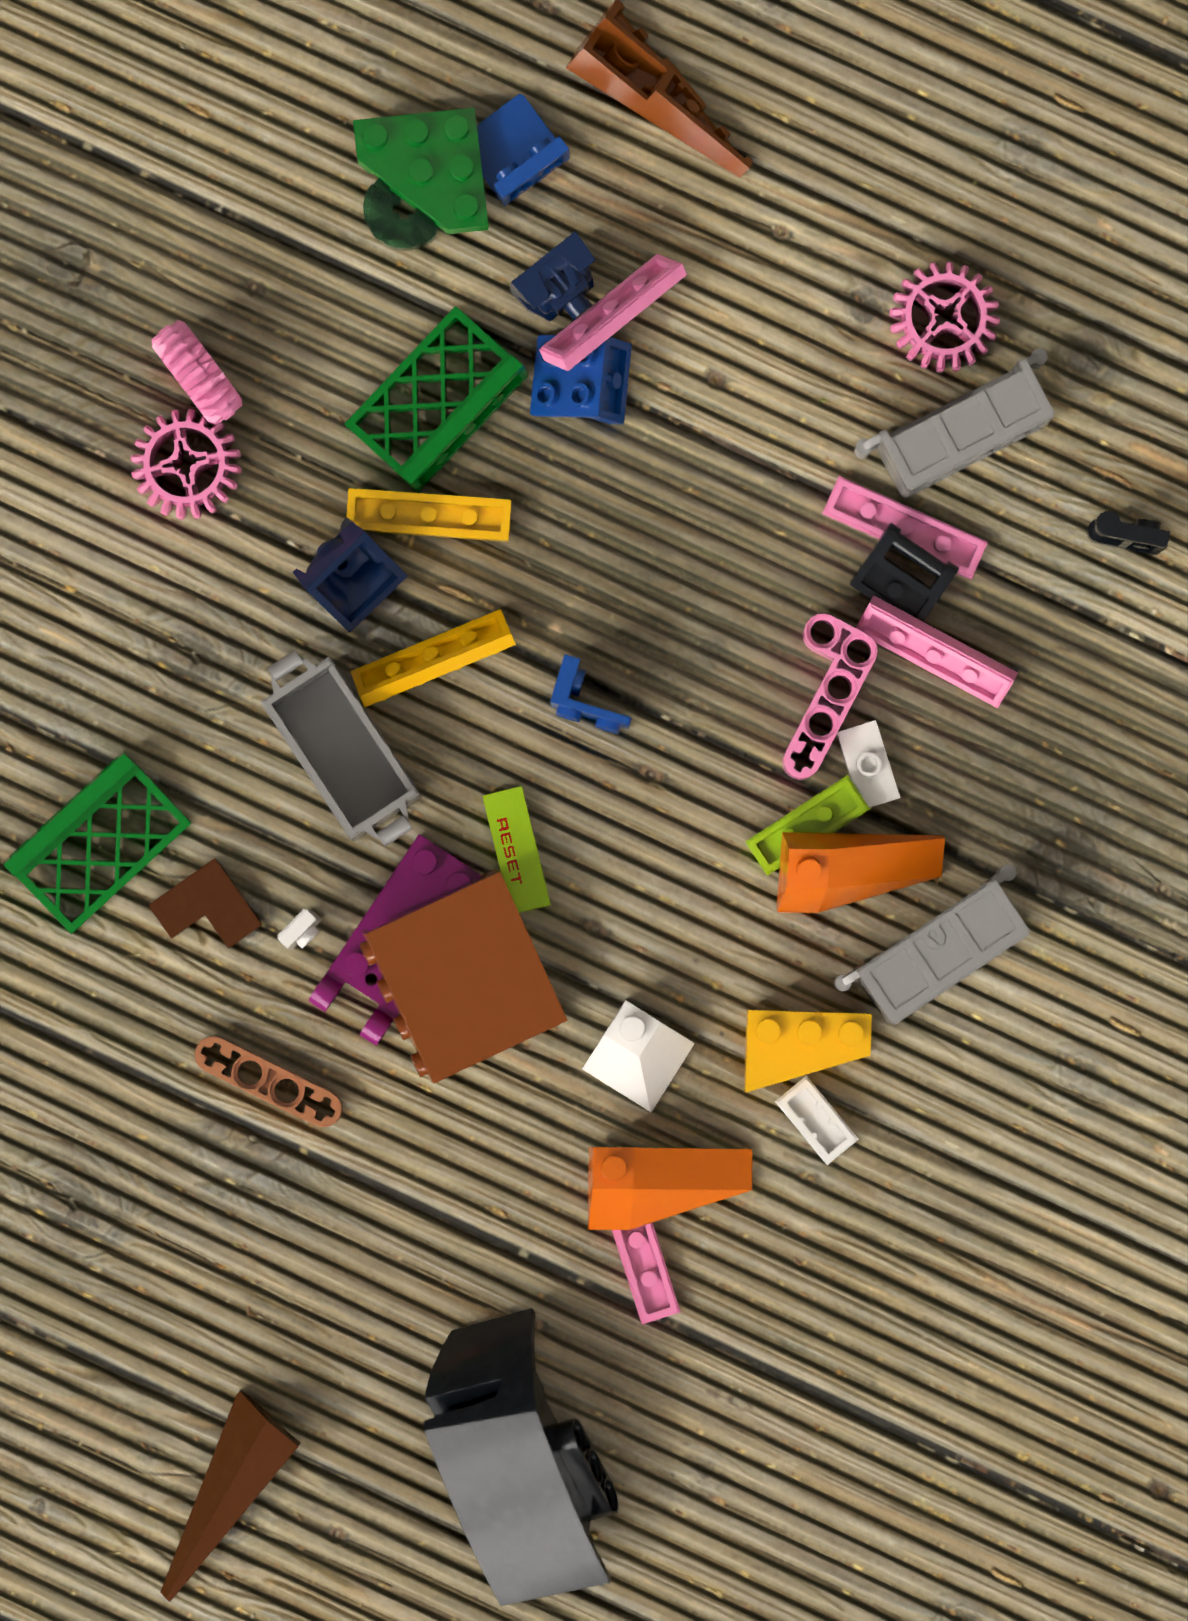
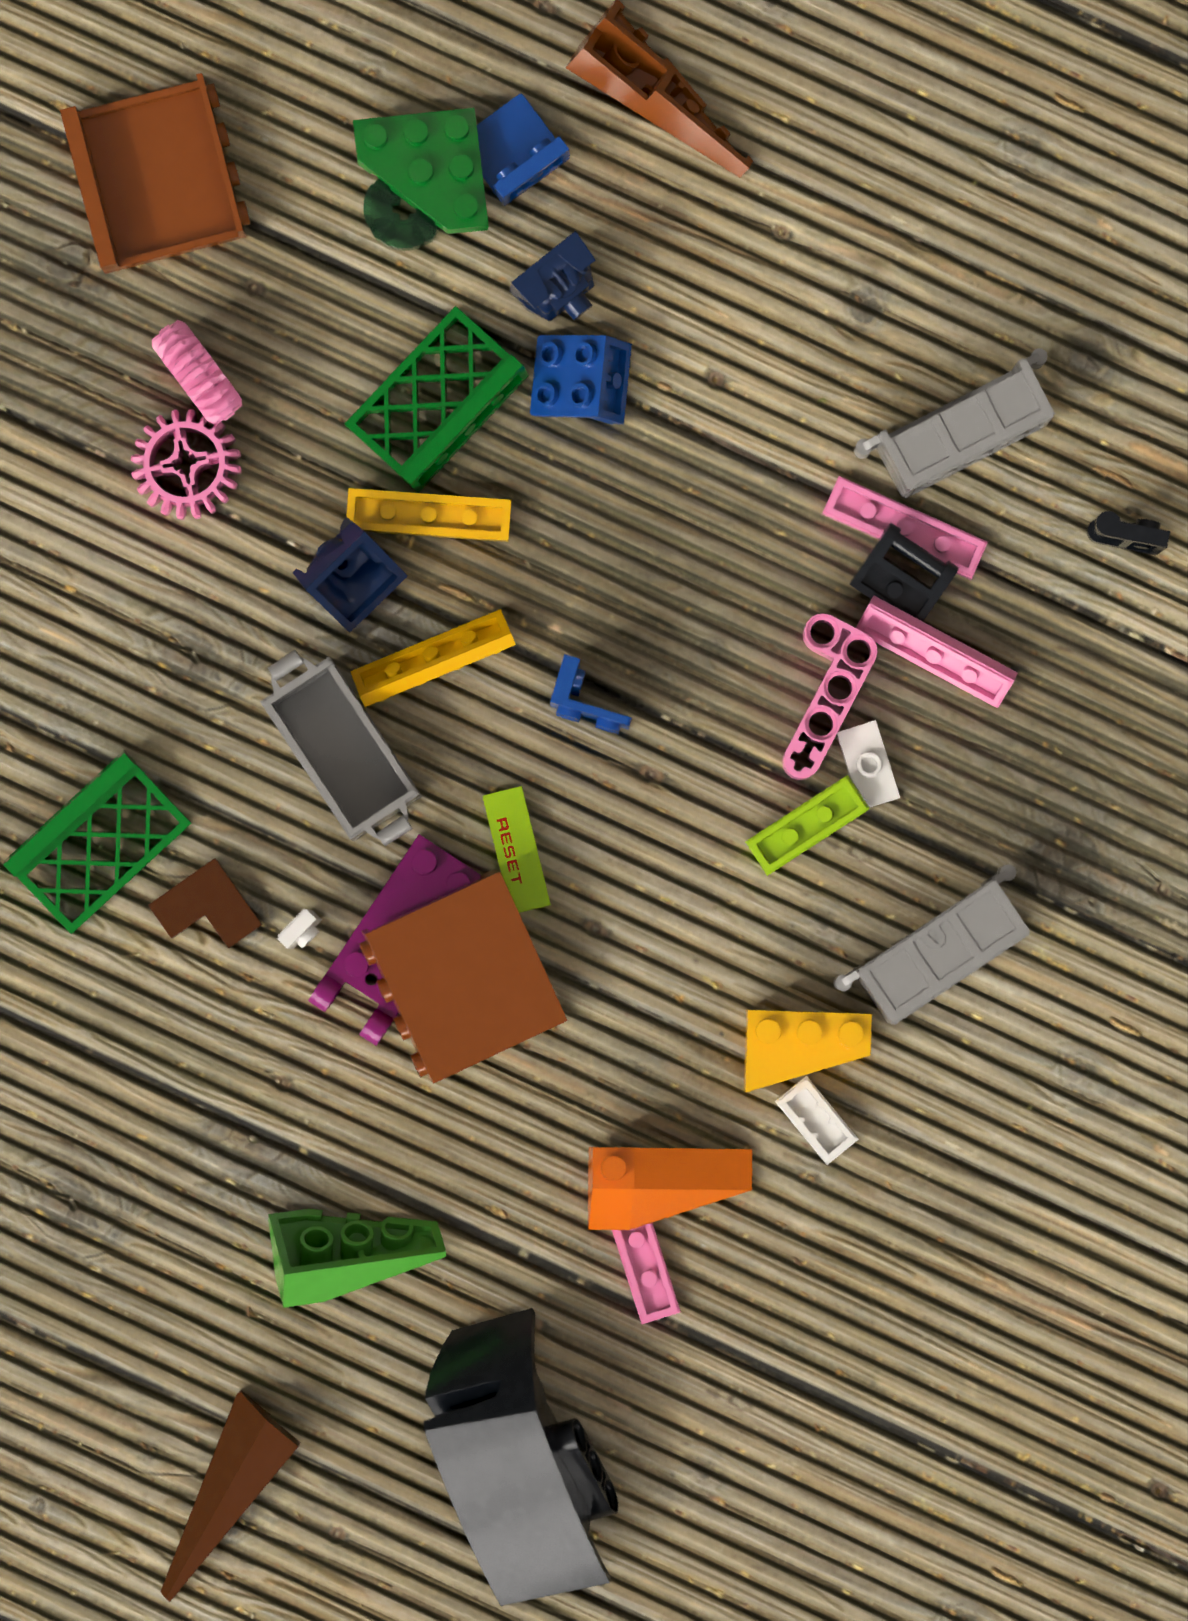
nougat beam [194,1036,343,1127] -> none
bright pink tile [539,254,687,371] -> none
white slope [582,1000,695,1112] -> none
orange wedge [776,832,945,913] -> none
bright pink gear [889,262,1000,373] -> none
none -> dark orange panel [60,73,251,274]
none -> bright green wedge [268,1209,446,1308]

